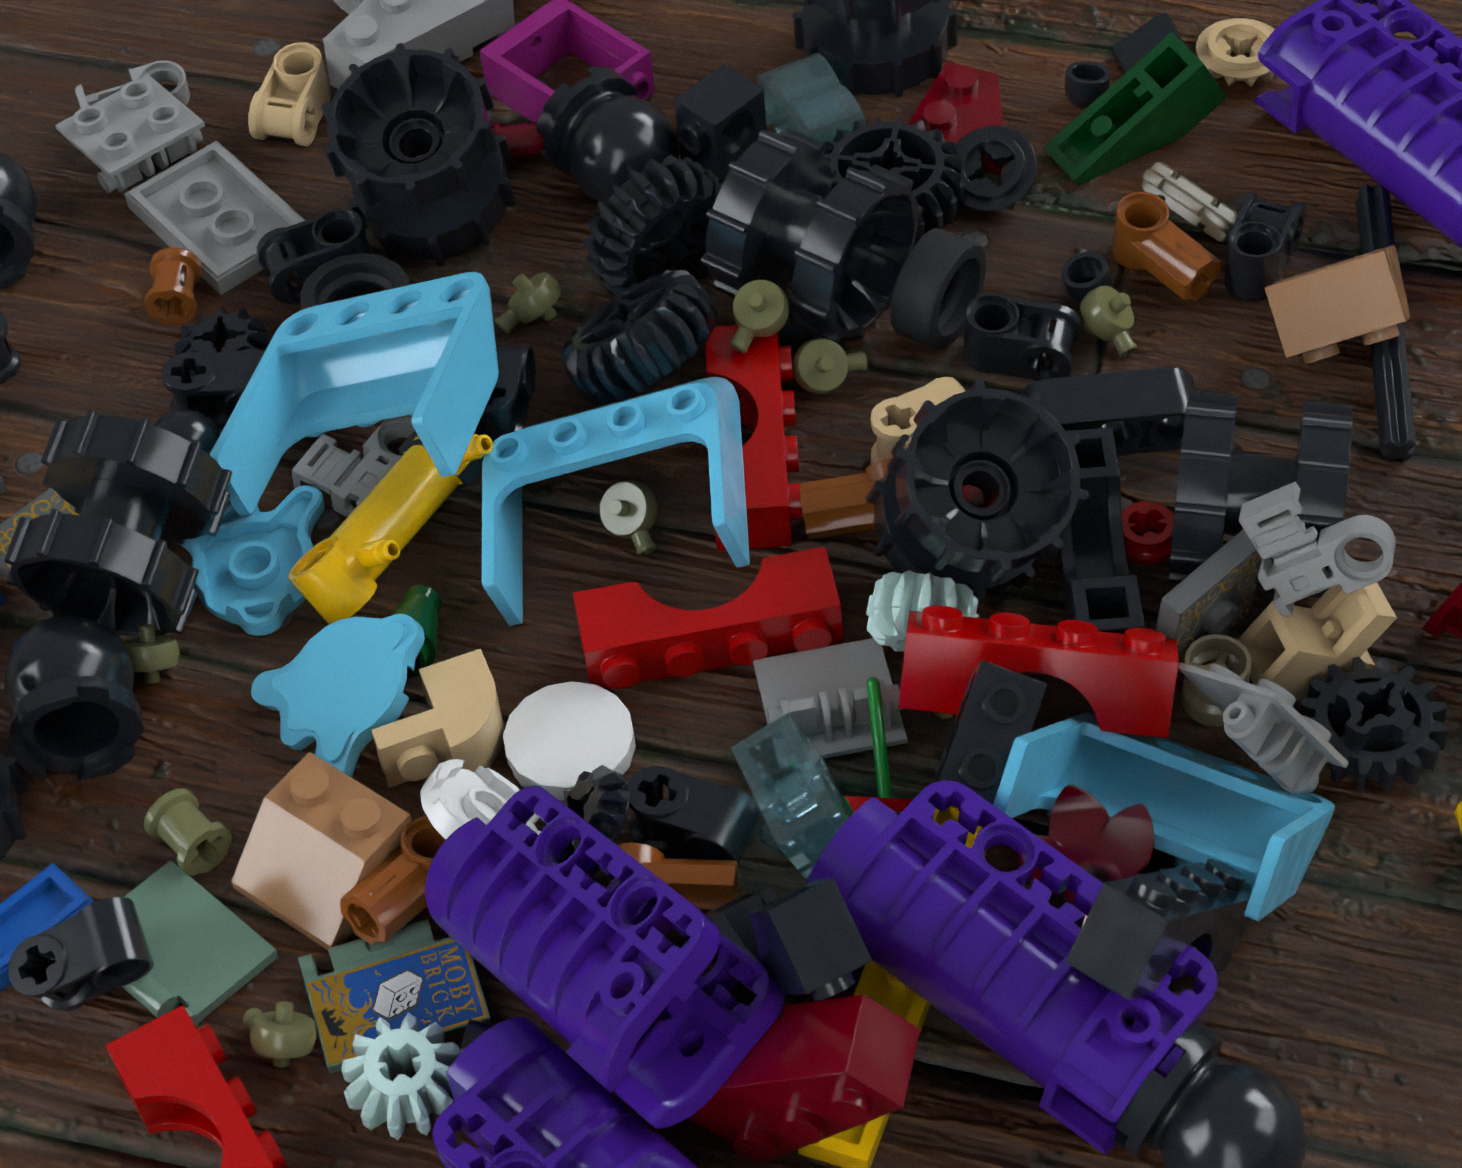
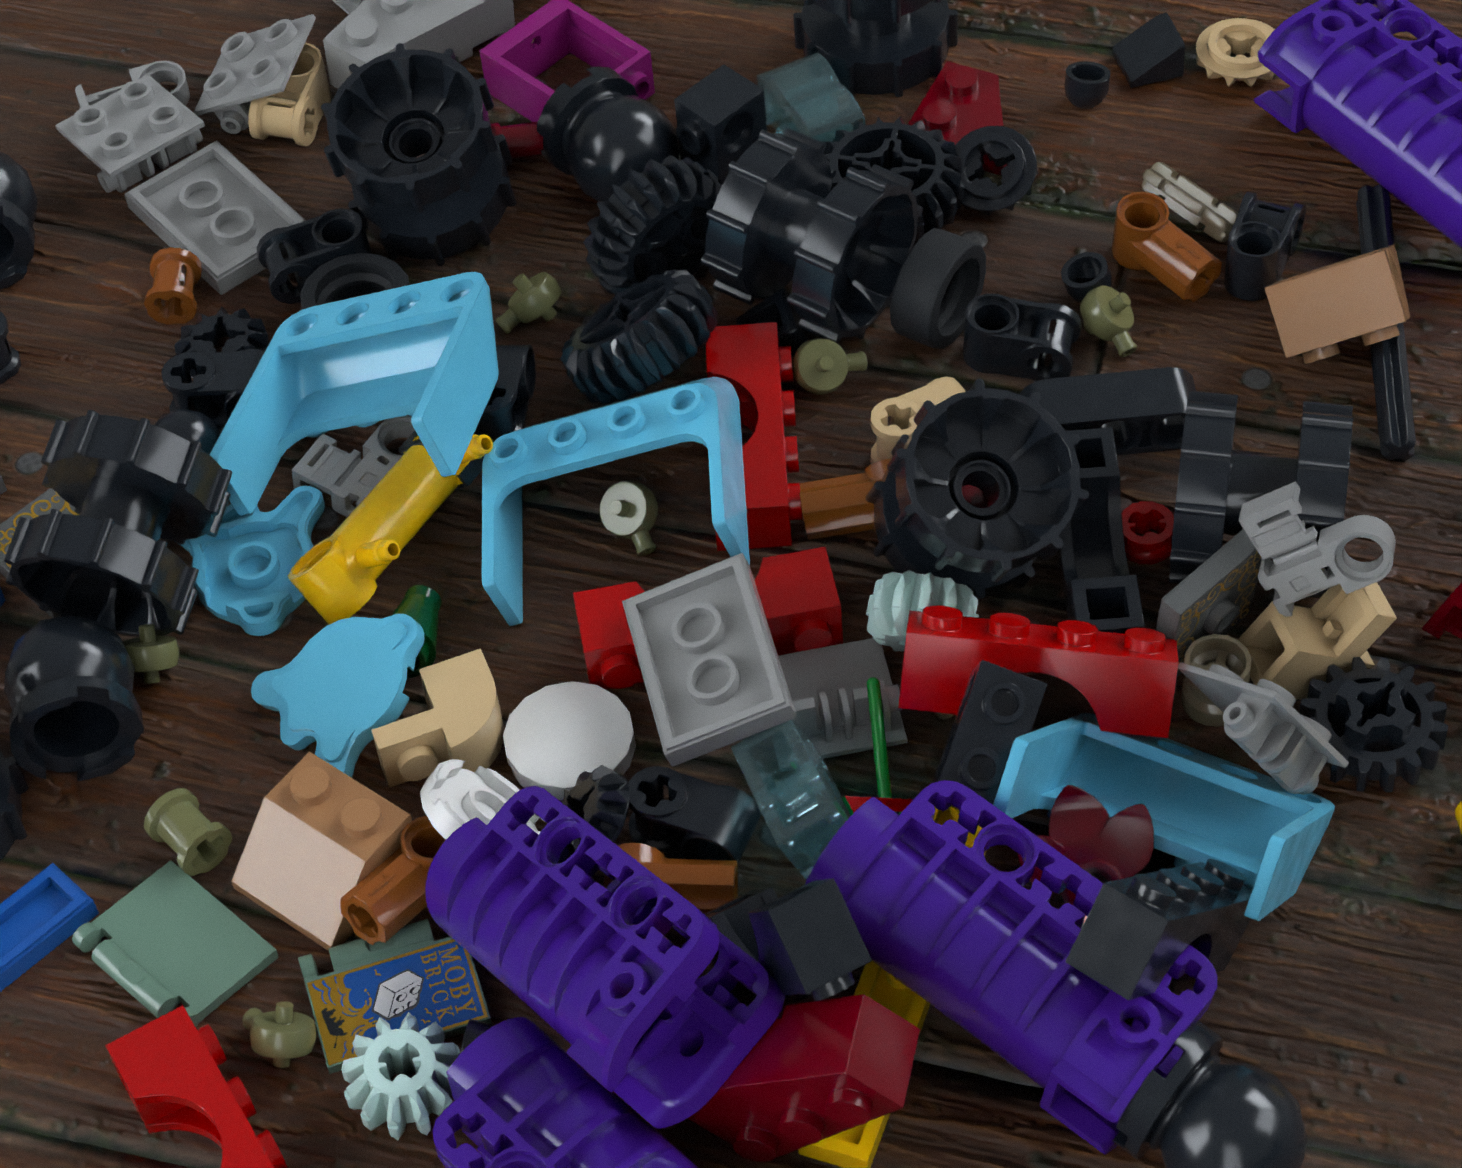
black piece [8,897,154,1012] -> none
olive piece [729,280,789,353] -> none
dark green slope [1043,32,1227,186] -> none
none -> light grey hinge [194,14,316,134]
none -> light grey tile [622,553,797,767]

